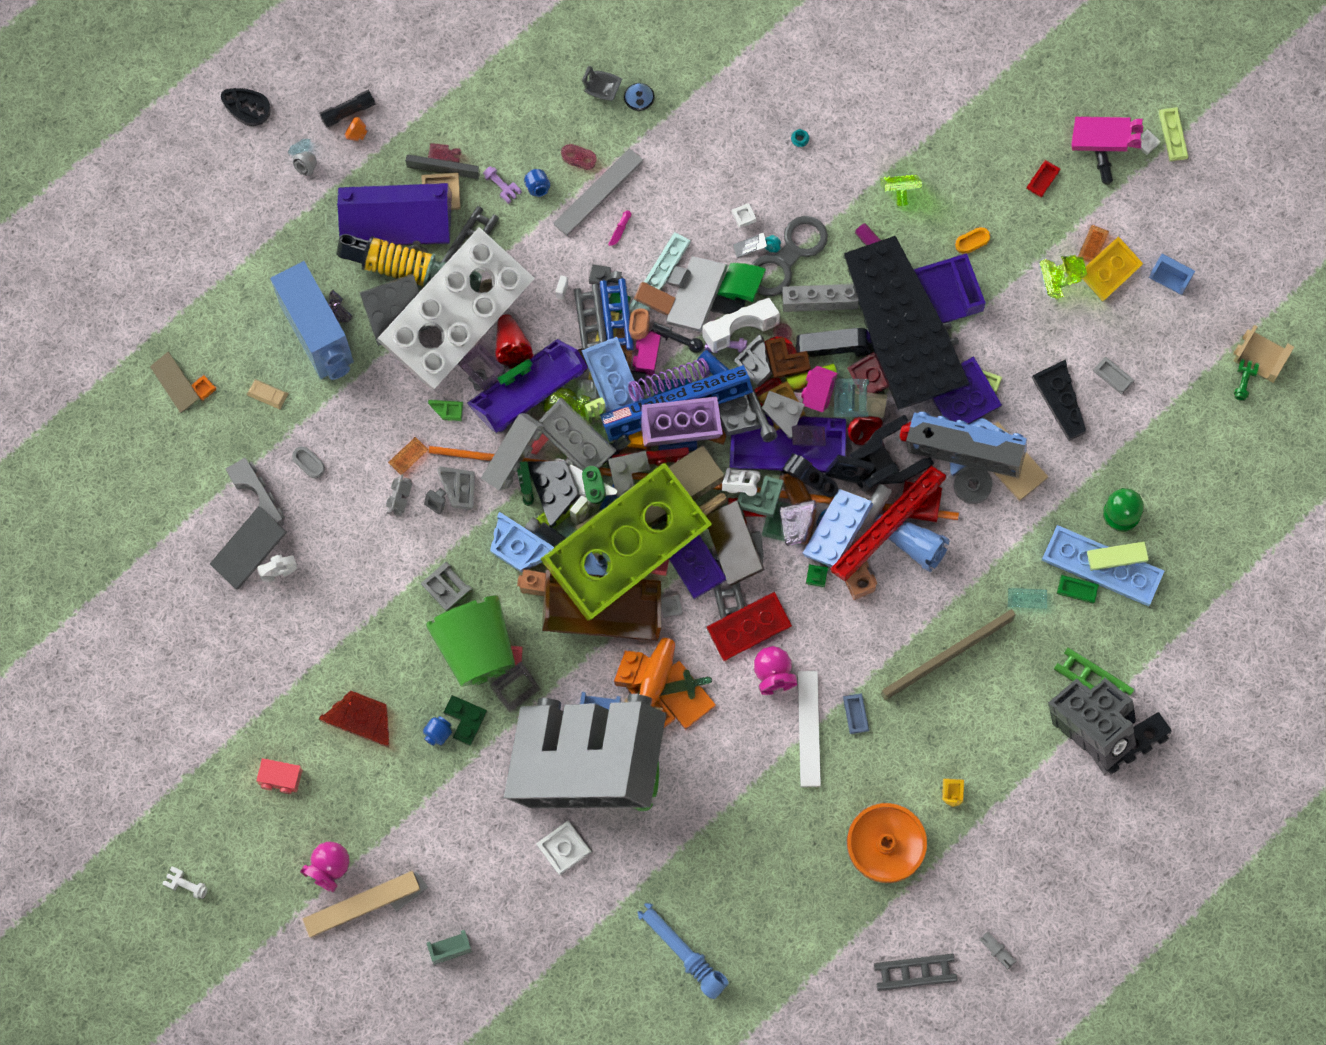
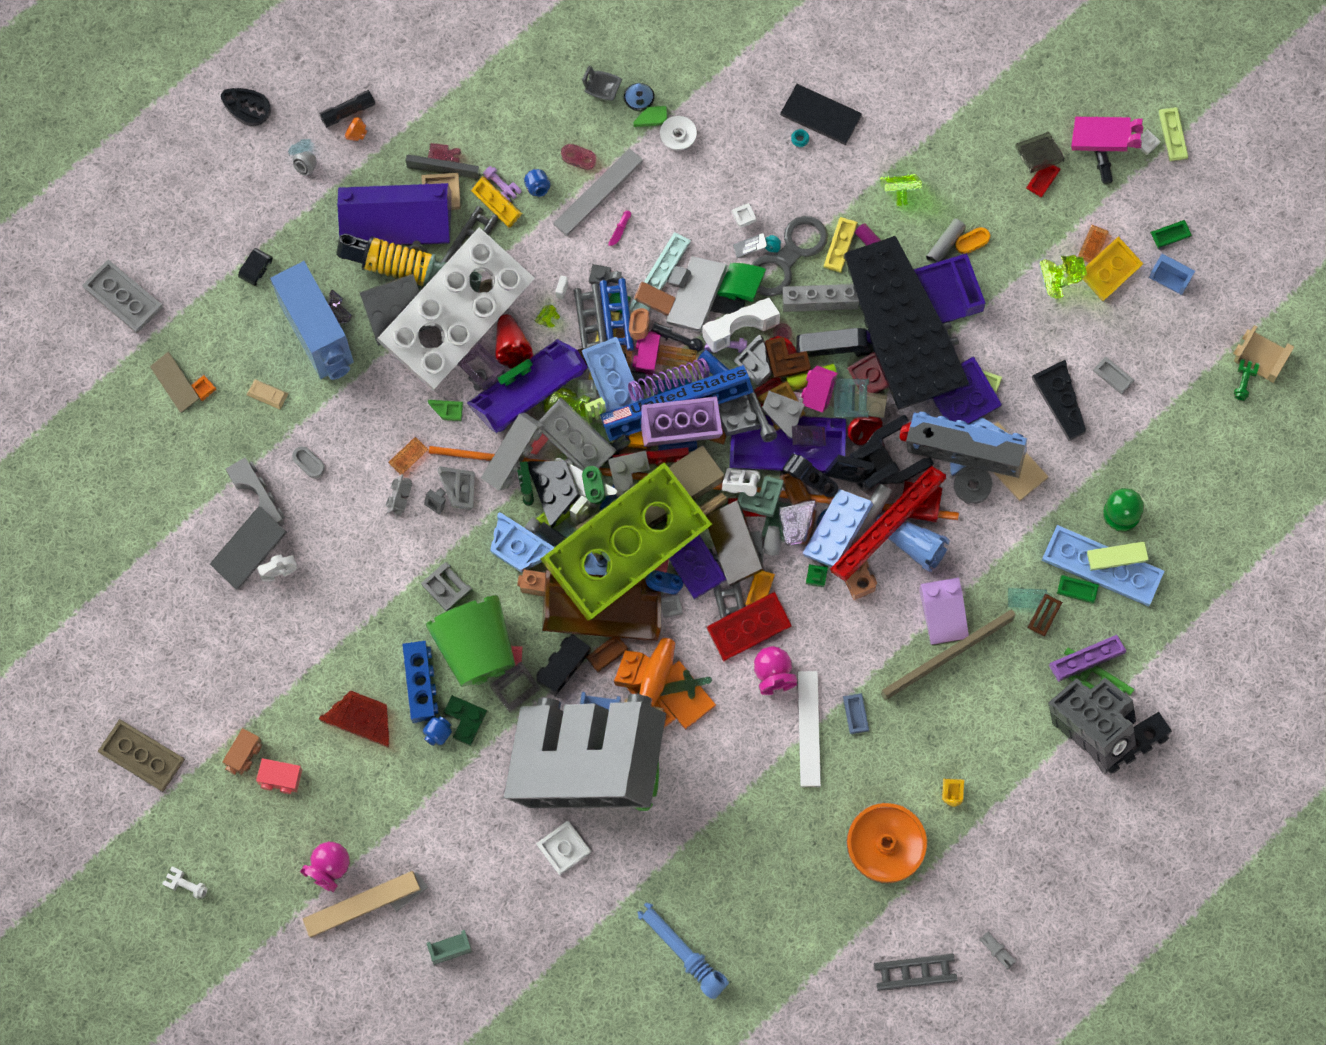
none -> light grey plate [82,260,163,333]
none -> dark tan tile [97,719,185,792]
none -> nougat brick [222,728,262,775]
none -> black beam [238,248,273,286]
none -> blue brick [402,641,439,723]
none -> yellow tile [471,177,522,227]
none -> clear neon green tile [534,304,560,328]
none -> black brick [536,634,591,697]
none -> dark orange tile [586,637,629,673]
none -> bright green tile [633,106,667,127]
none -> blue plate [645,570,683,594]
none -> clear orange tile [657,345,697,370]
none -> white dish [660,116,697,150]
none -> light orange tile [745,571,775,605]
none -> light grey cone [762,526,781,555]
none -> black tile [780,84,862,145]
none -> light yellow tile [823,217,858,273]
none -> lavender slope [919,578,969,645]
none -> light grey piece [926,219,966,262]
none -> clear smoke tile [1015,132,1065,173]
none -> reddish brown tile [1027,593,1063,637]
none -> medium lavender tile [1049,635,1126,682]
none -> green tile [1150,220,1192,248]

